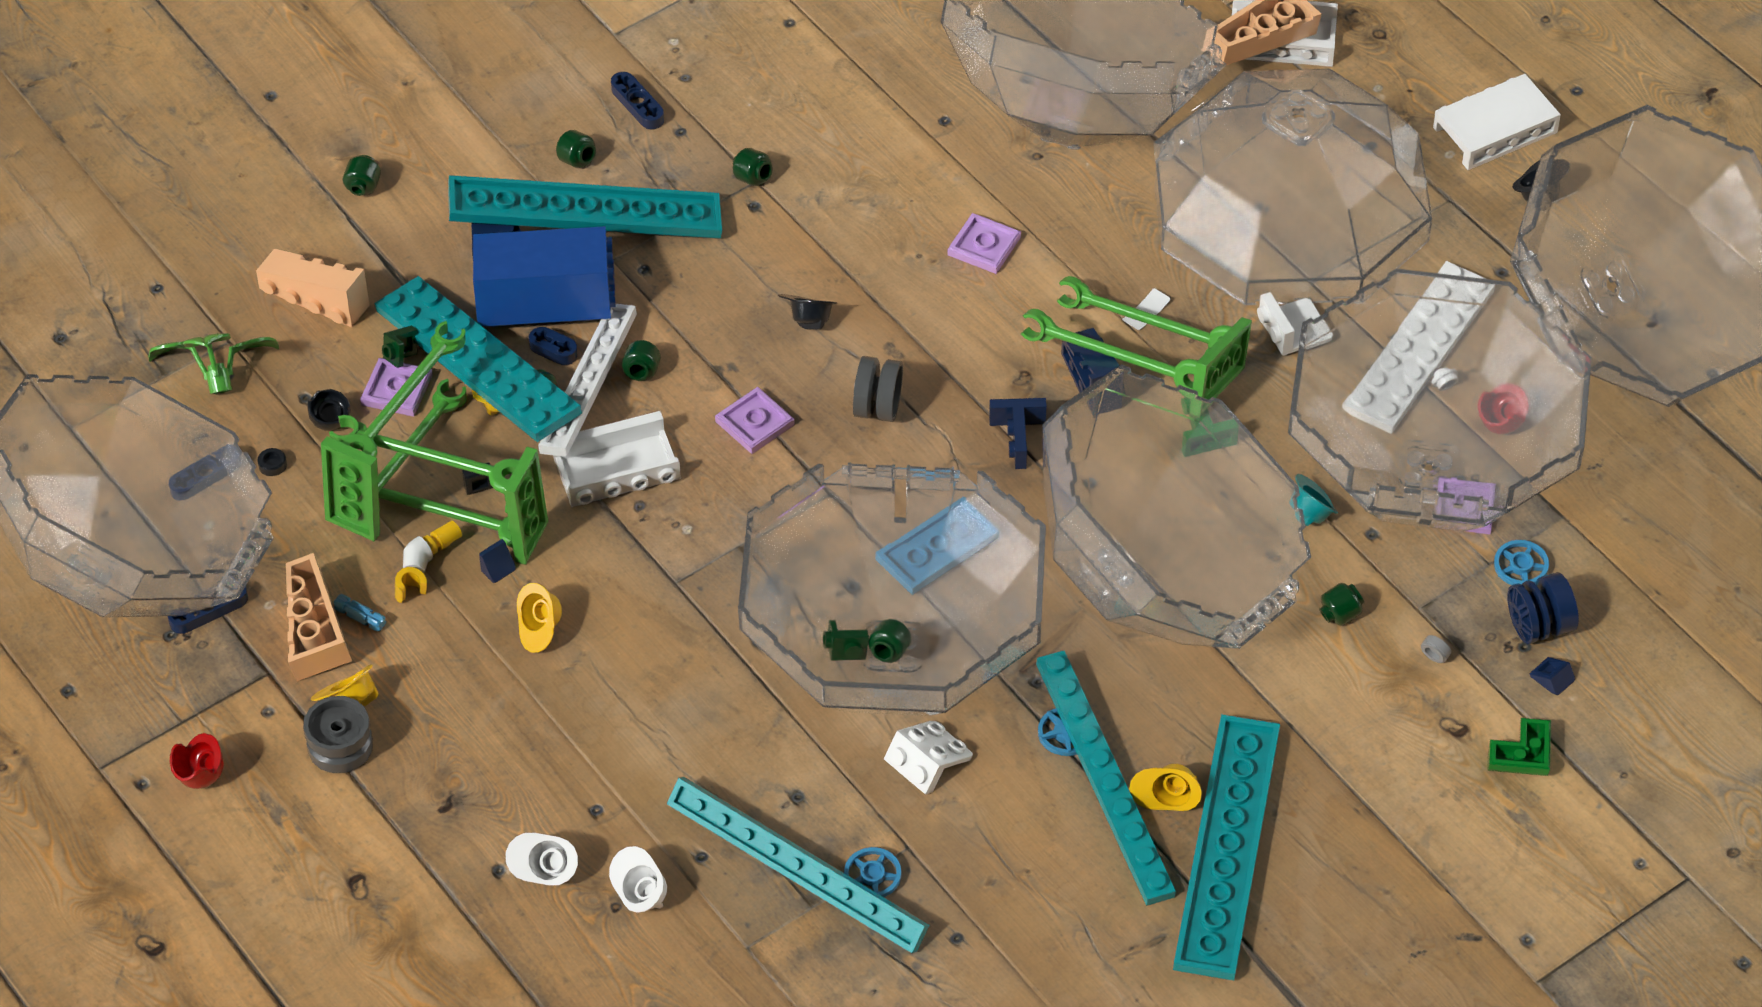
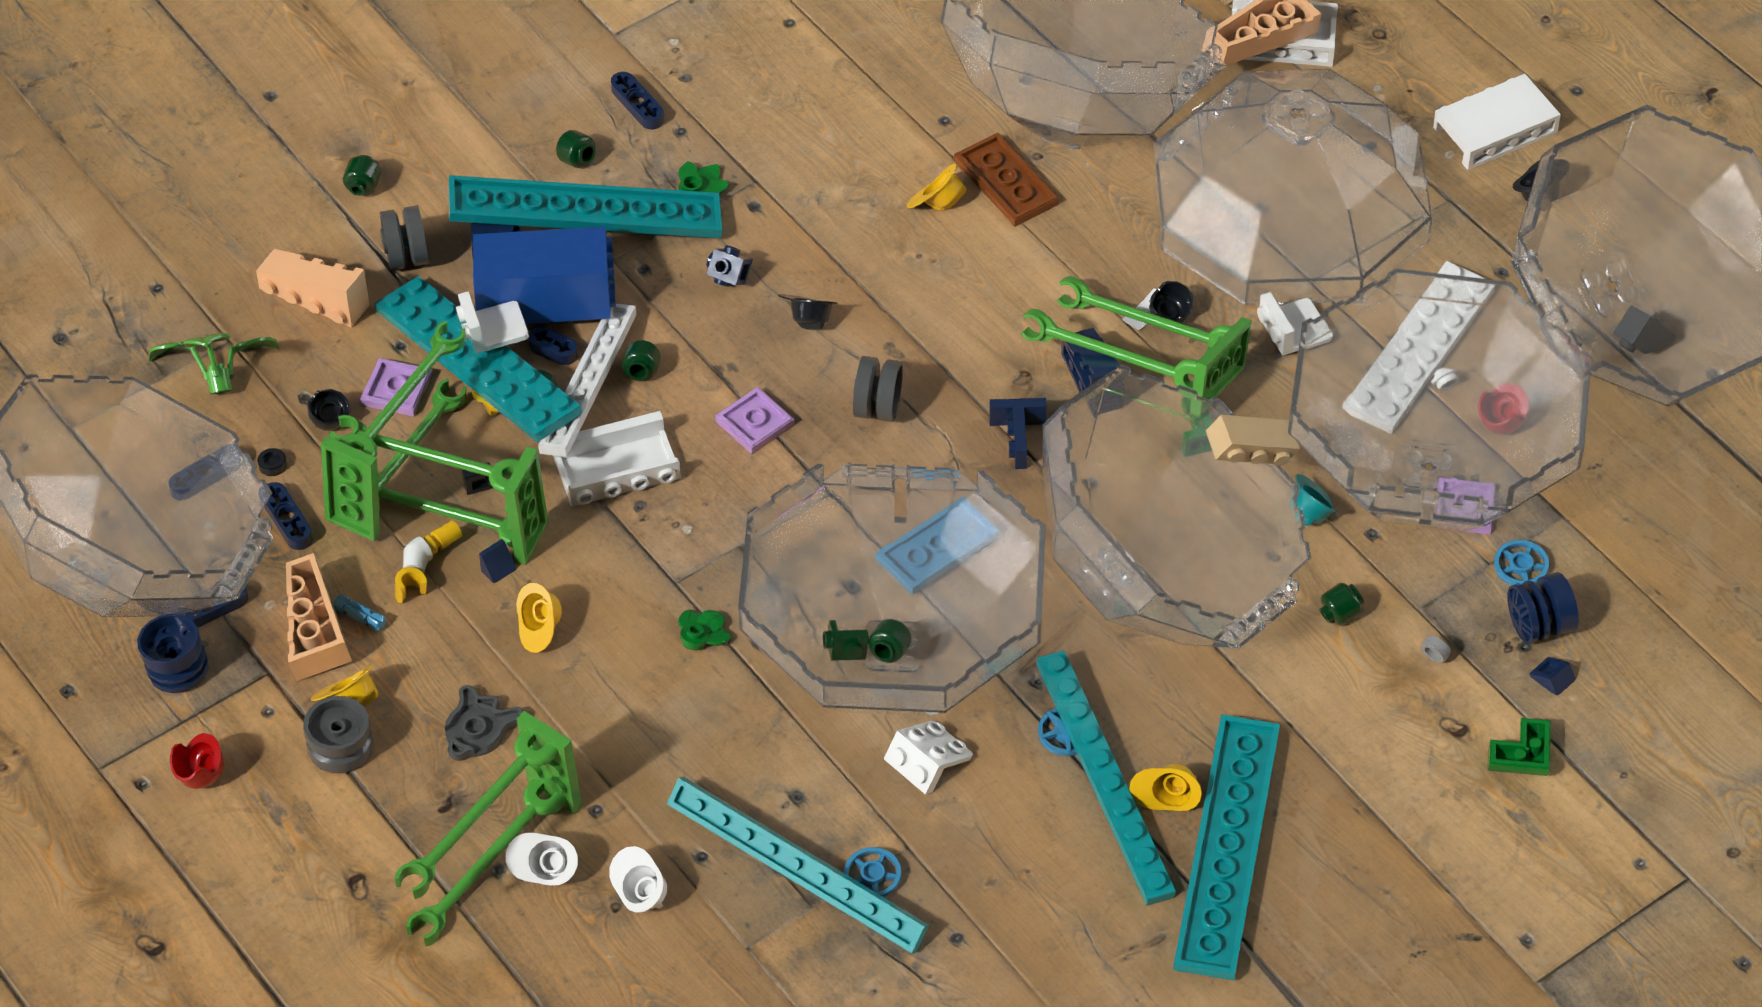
dark green bracket [382,325,418,368] -> none
dark green head [732,148,773,186] -> none
lavender tile [948,213,1021,274] -> none
none -> dark blue wheel [137,613,209,693]
none -> dark blue beam [261,482,313,550]
none -> dark grey wheel [380,205,429,270]
none -> bright green piece [395,711,582,946]
none -> dark grey tile [445,685,524,761]
none -> white bracket [456,291,529,354]
none -> green plate [678,161,729,194]
none -> green plate [678,609,732,650]
none -> brick [706,245,753,287]
none -> yellow piece [907,163,967,210]
none -> dark orange tile [954,133,1059,227]
none -> black hair [1149,281,1193,323]
none -> tan brick [1206,415,1300,466]
none -> dark grey slope [1613,305,1677,354]

